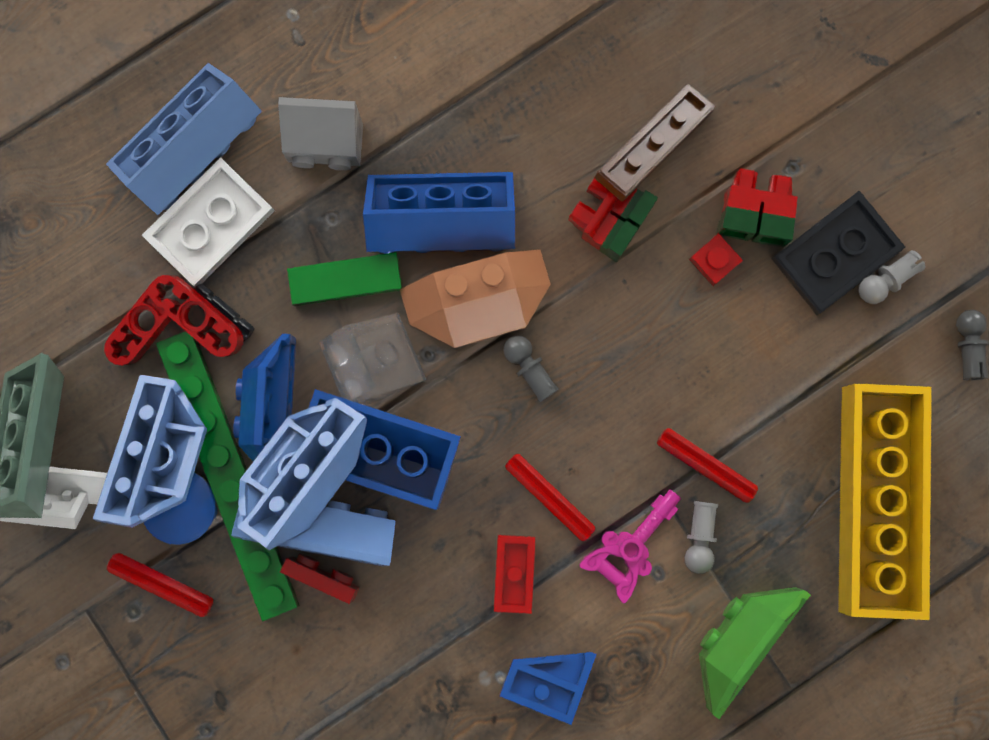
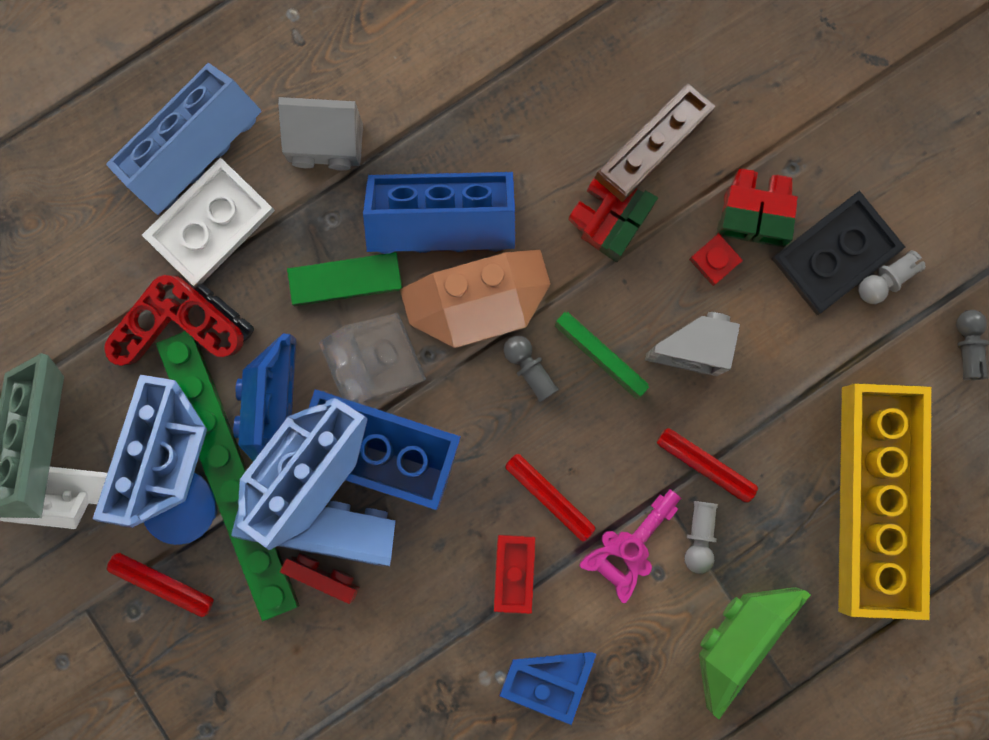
none -> green tile [555,312,649,400]
none -> light grey slope [645,312,740,376]

